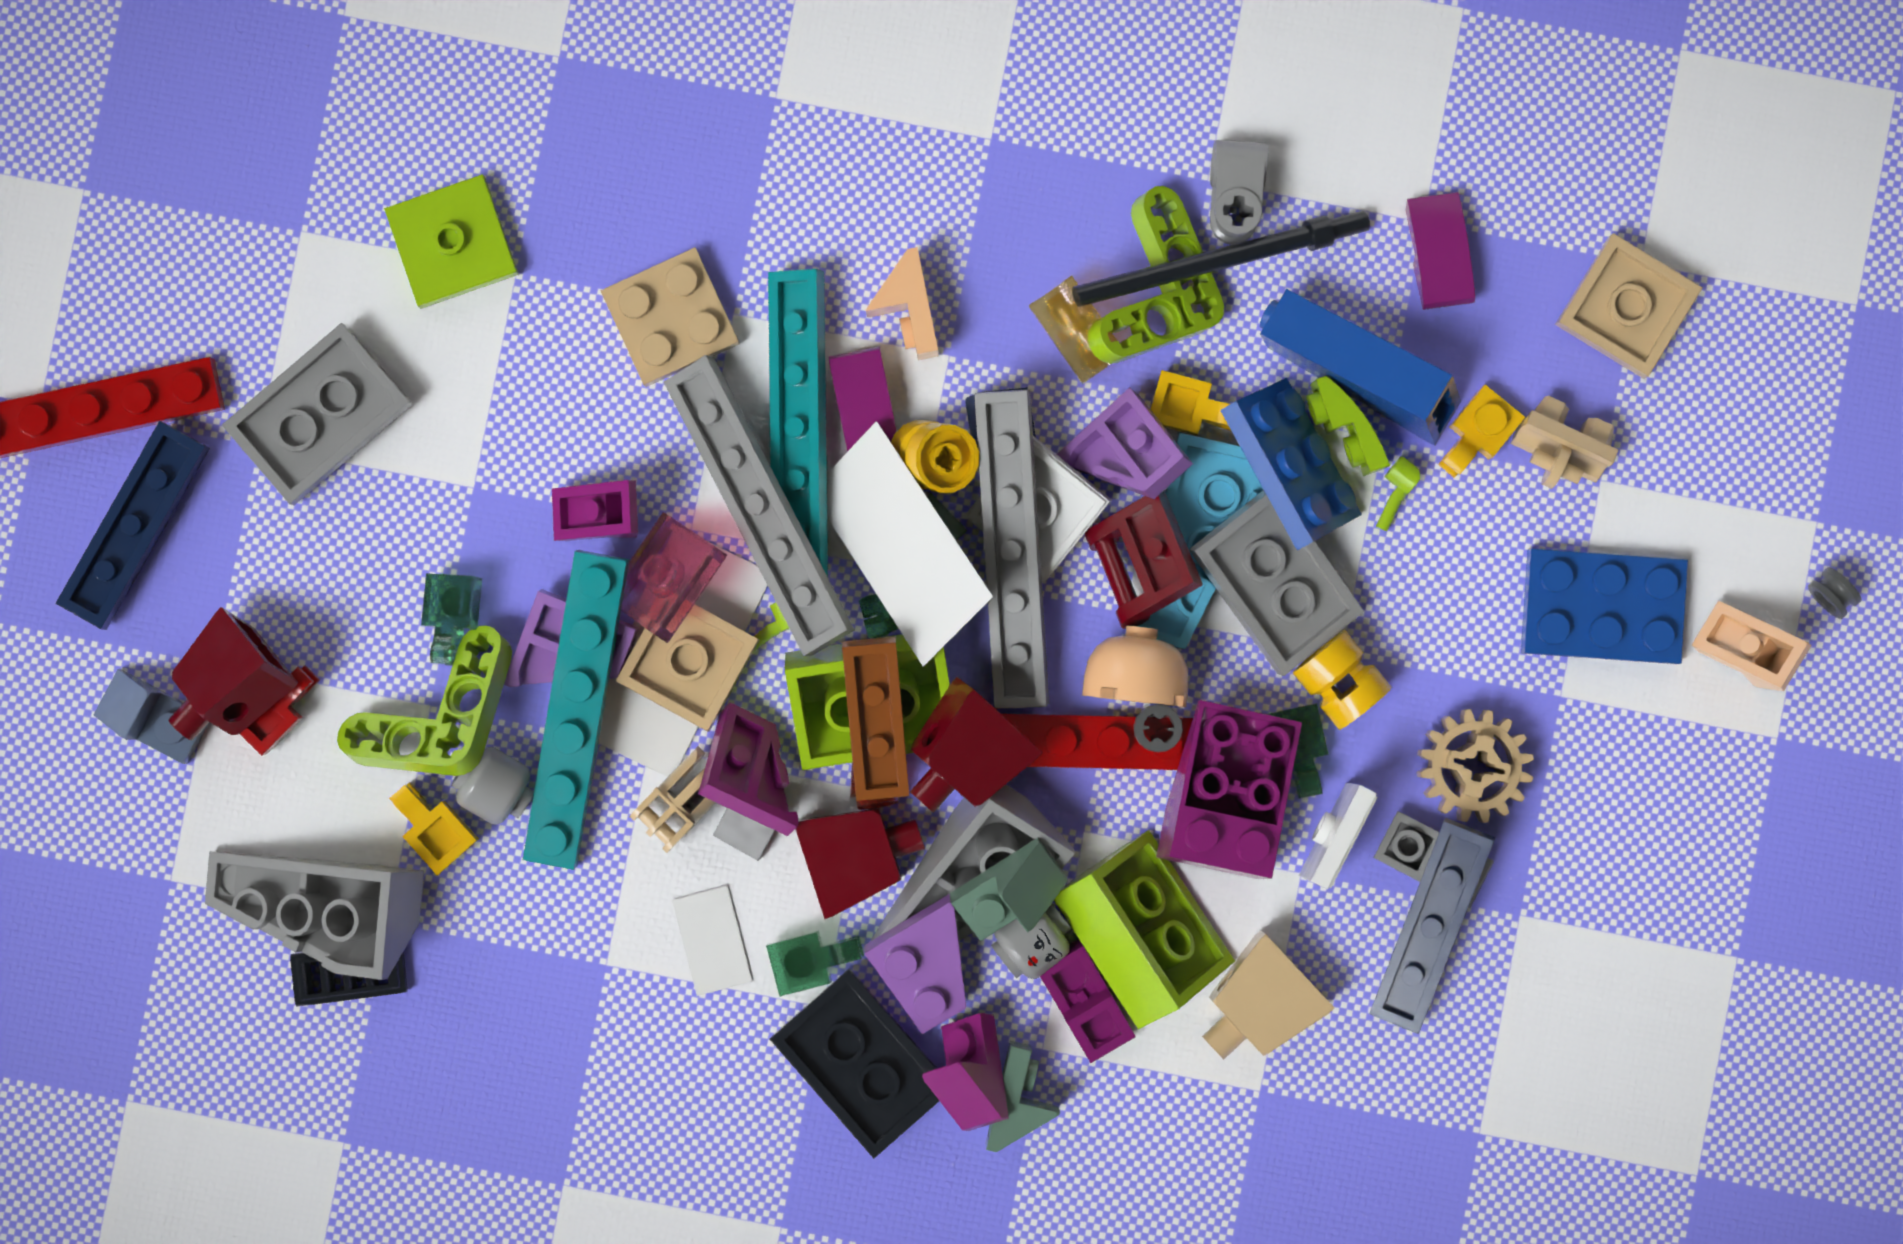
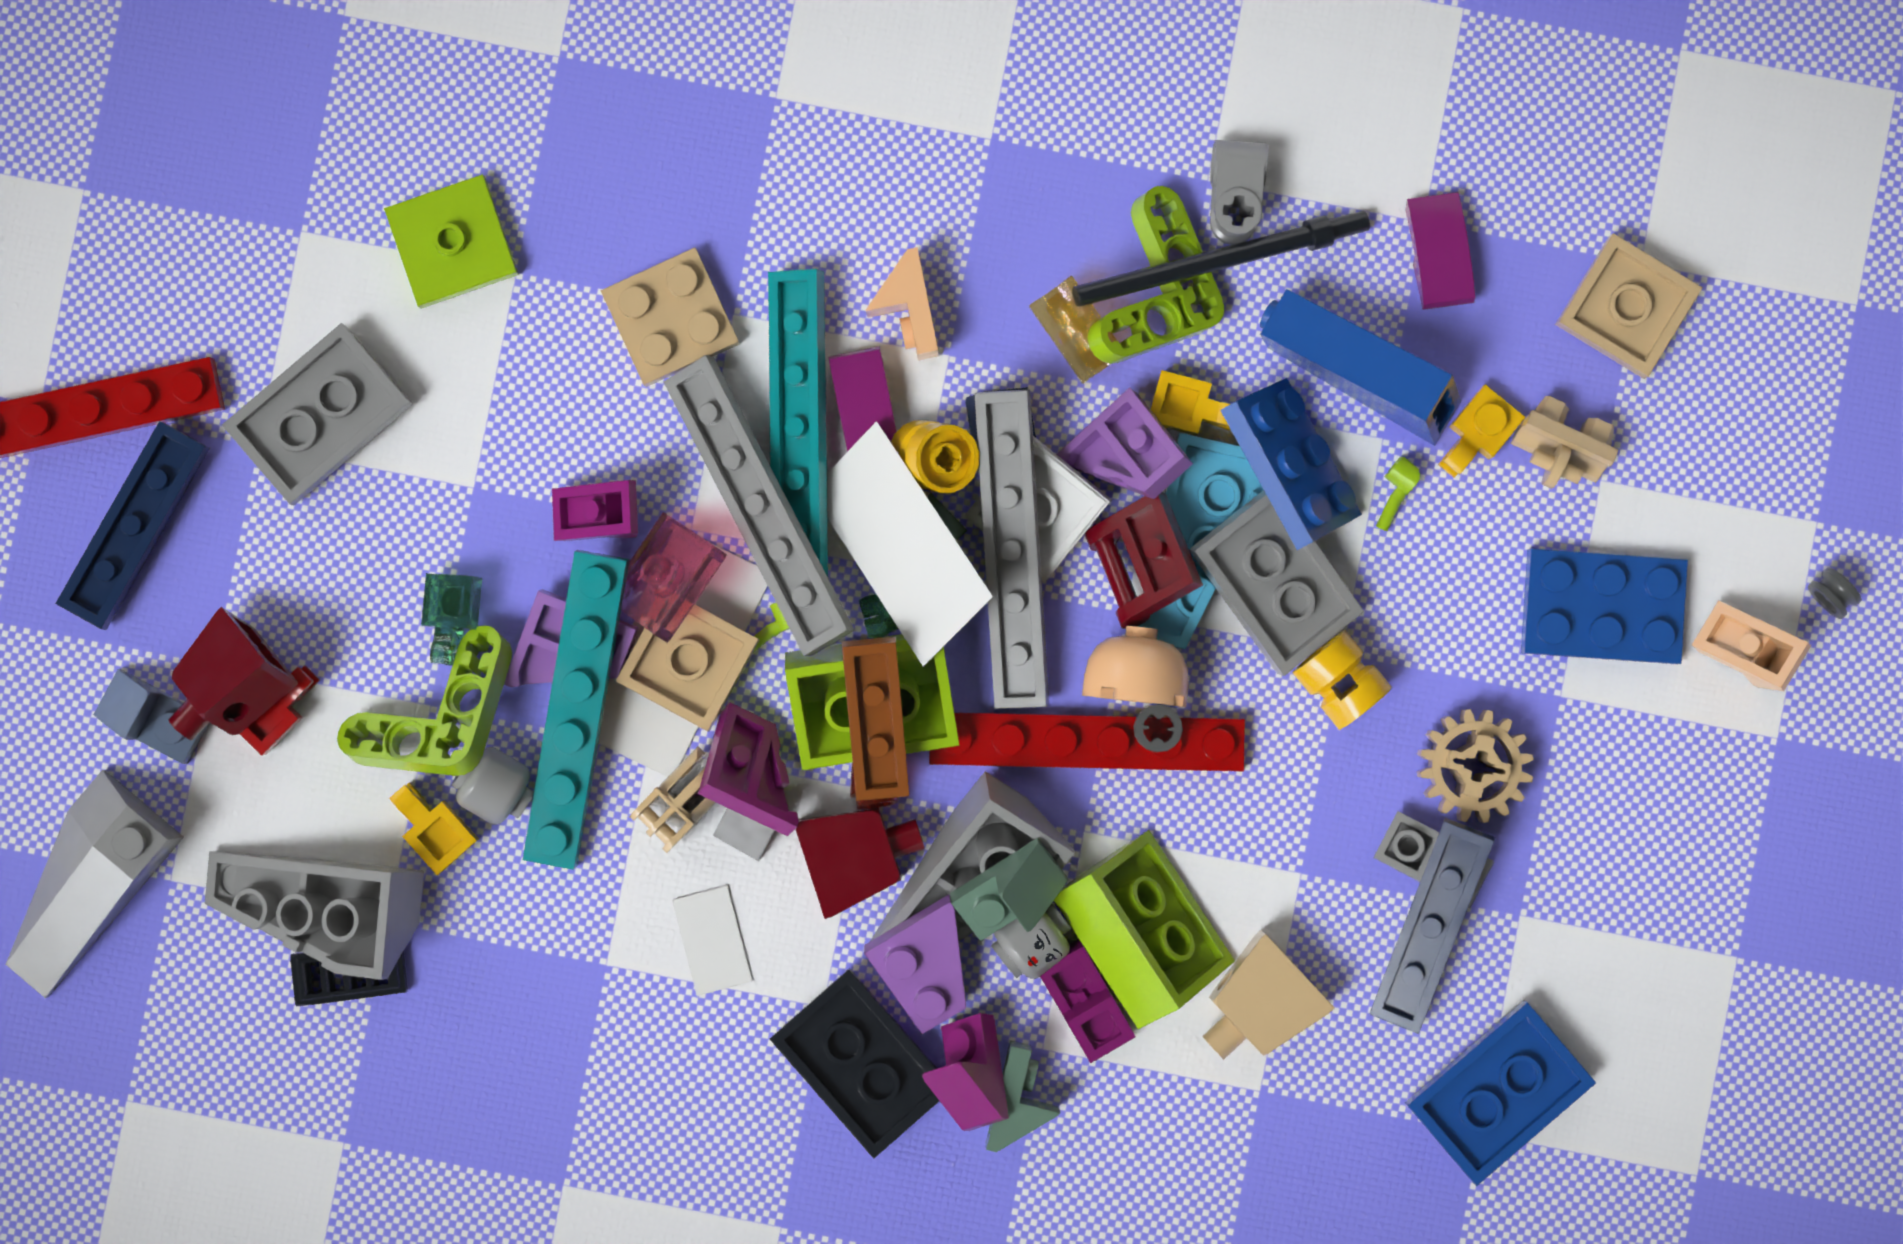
clear green plate [766,930,865,997] -> none
dark red torso [910,677,1043,813] -> none
magenta slope [1156,700,1302,879] -> none
clear green plate [1266,703,1329,799] -> none
white plate [1299,783,1378,890] -> none
lime slope [1306,376,1390,476] -> none
none -> light grey wedge [5,770,184,998]
none -> blue plate [1405,1000,1596,1186]

